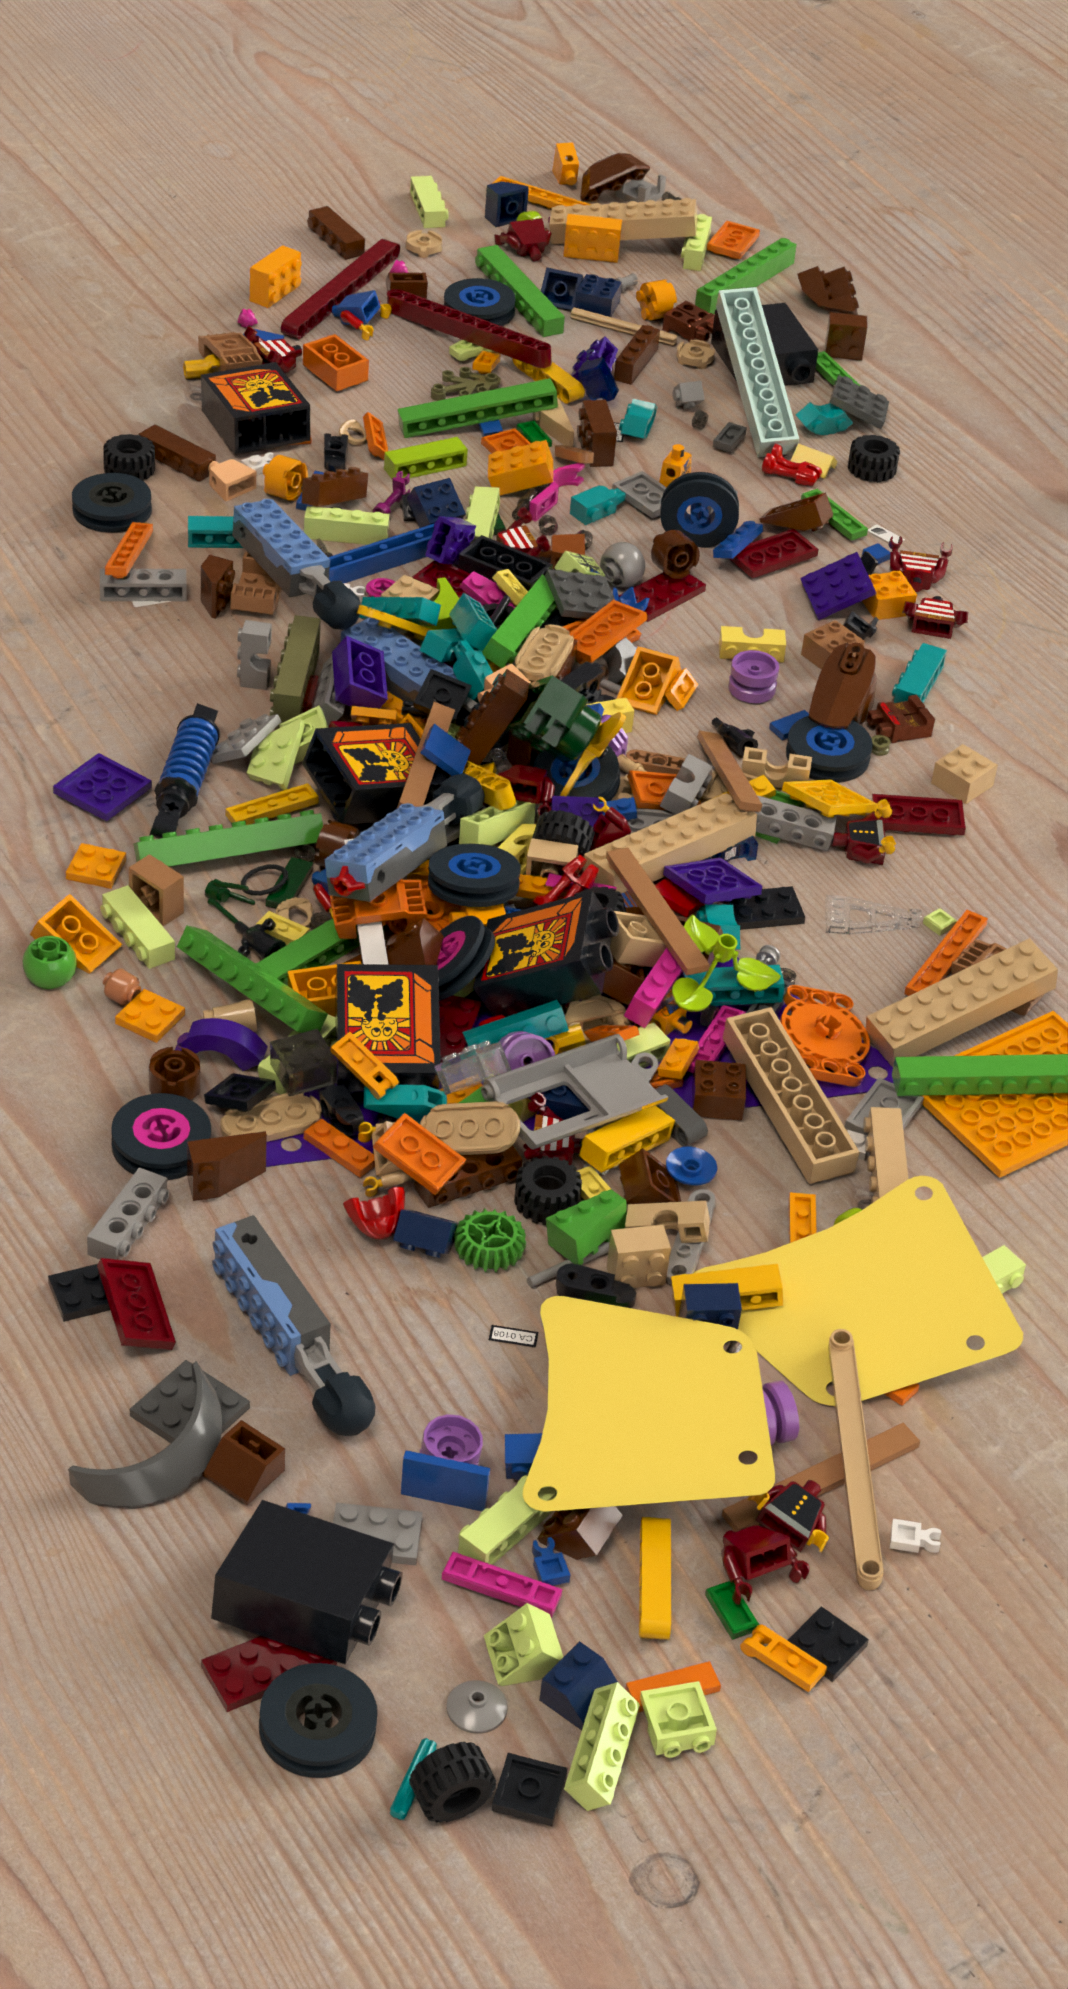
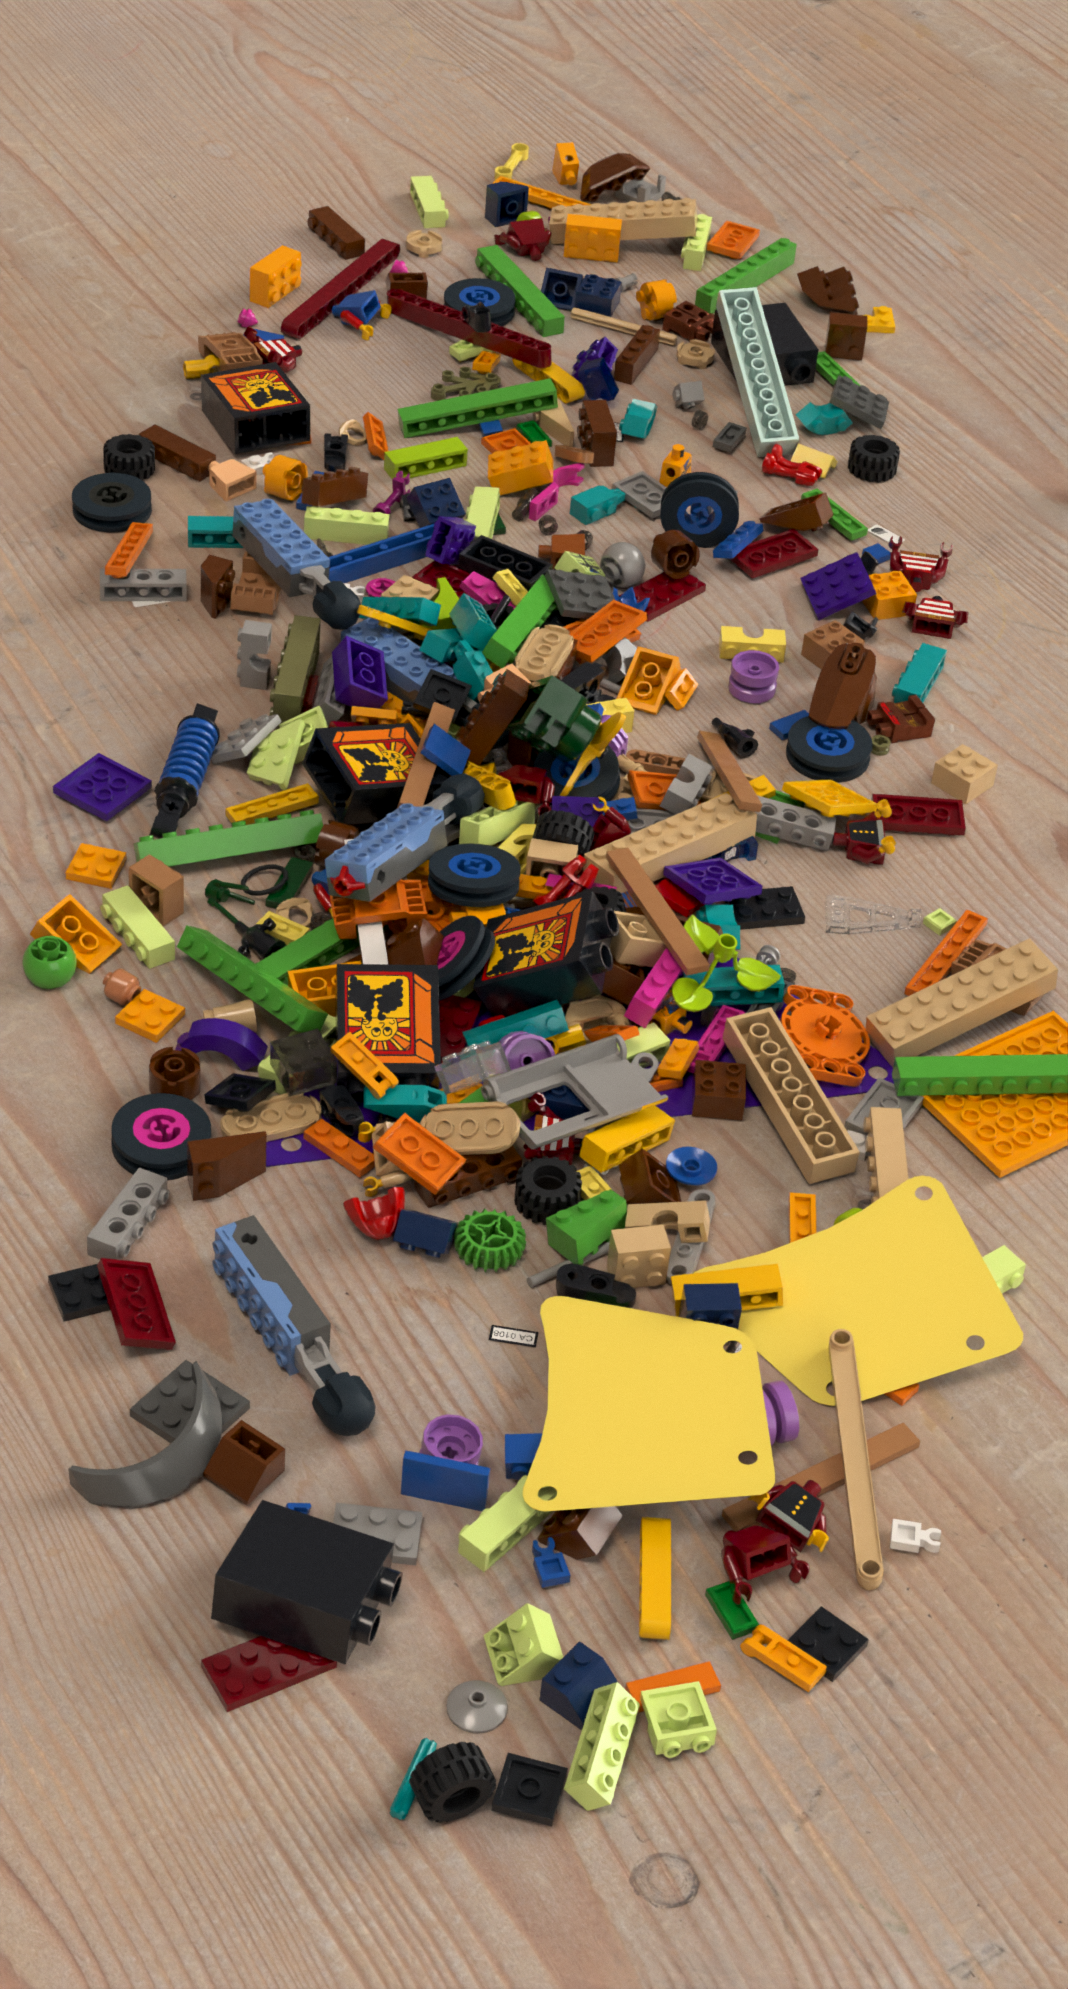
black wheel [259,1663,377,1778] -> none
orange brick [303,334,369,391] -> none
dark pink plate [441,1552,563,1618] -> none
torso [496,507,550,558] -> none
dark grey beam [655,1084,708,1147] -> none
tan arch [741,747,812,788] -> none
none -> black piece [462,302,491,333]
none -> light yellow piece [494,143,529,180]
none -> yellow plate [864,306,895,333]

